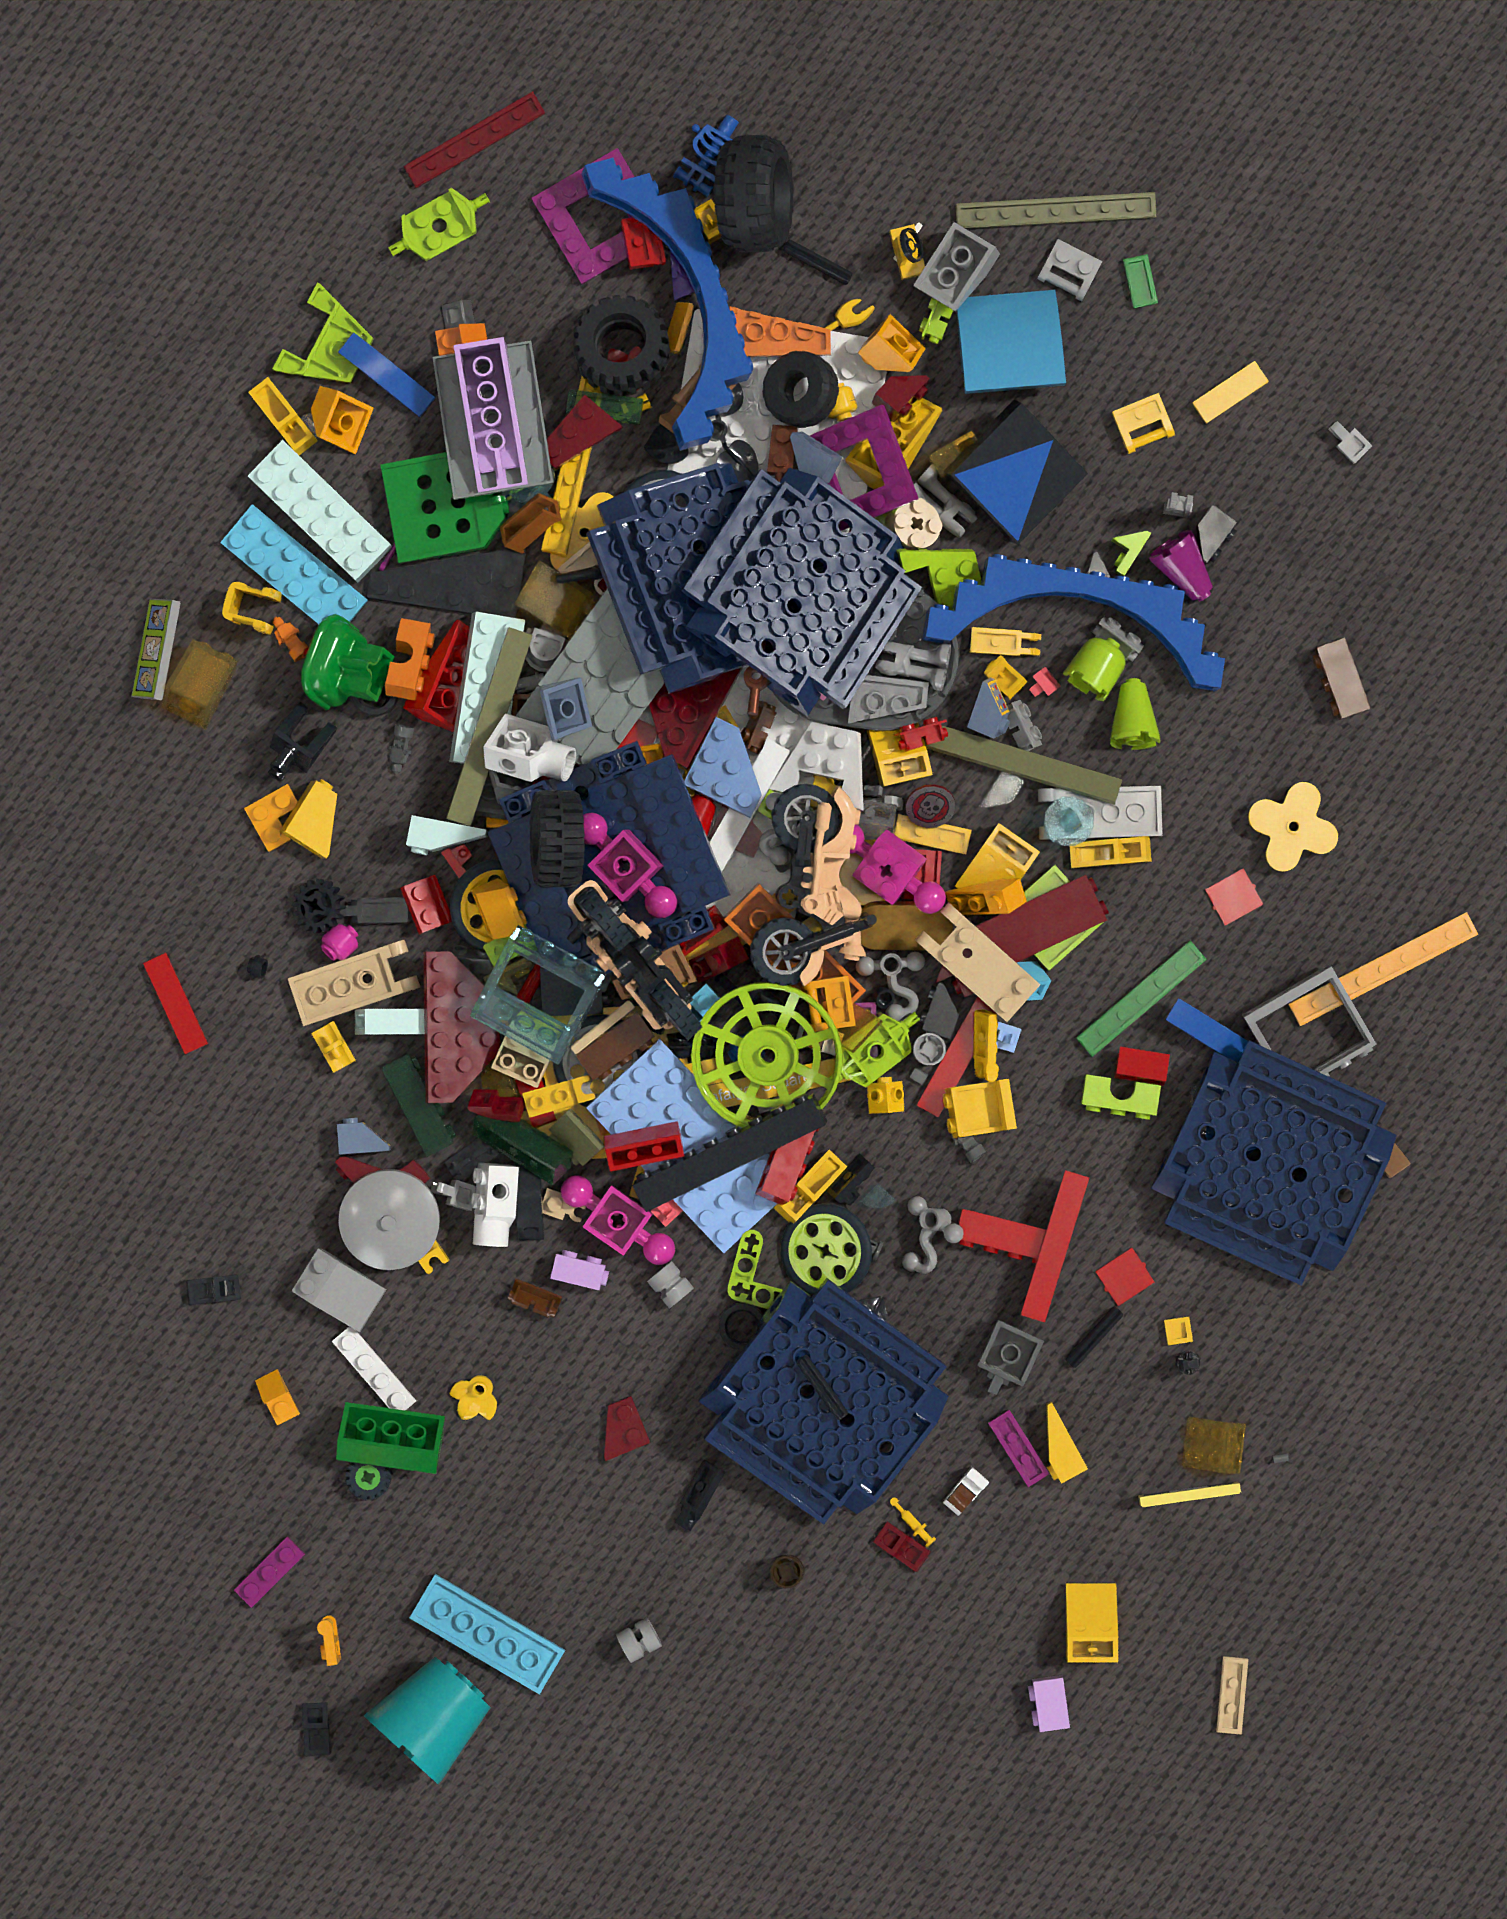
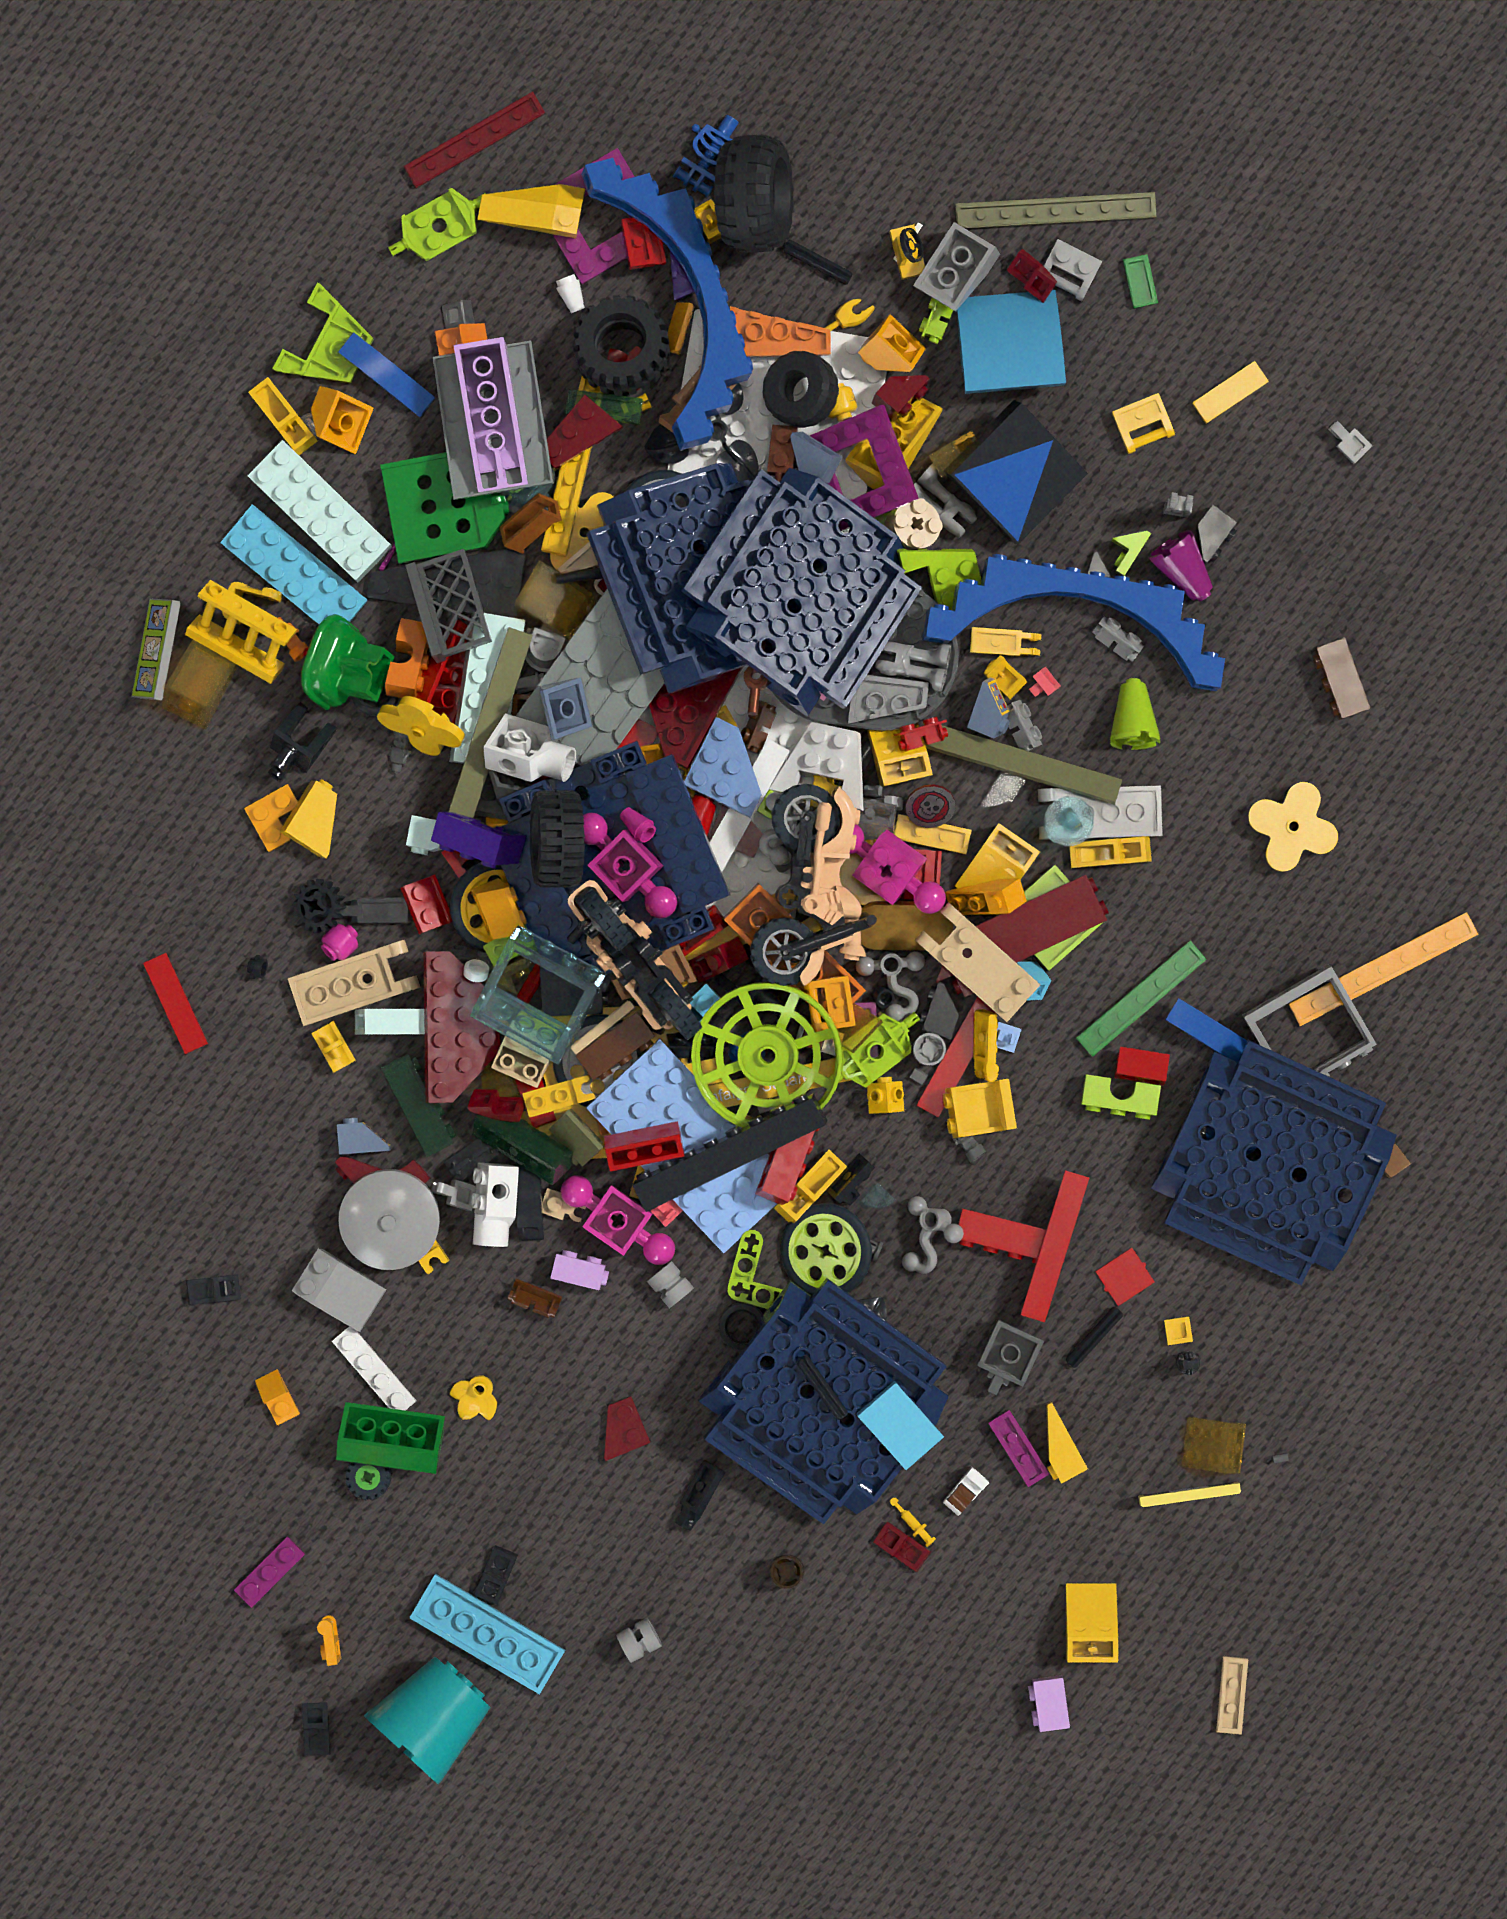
lime cylinder [1063,637,1126,701] -> none
piece [1205,869,1263,925] -> none
none -> yellow fence [185,580,297,684]
none -> yellow plant [377,696,465,756]
none -> dark grey fence [405,549,492,663]
none -> dark purple wedge [431,812,527,868]
none -> white tile [463,959,489,982]
none -> black slope [475,1545,518,1605]
none -> yellow wedge [478,184,585,239]
none -> white cone [556,274,585,313]
none -> dark pink cone [620,807,656,842]
none -> medium azure tile [856,1381,944,1470]
none -> dark red slope [1007,249,1057,303]

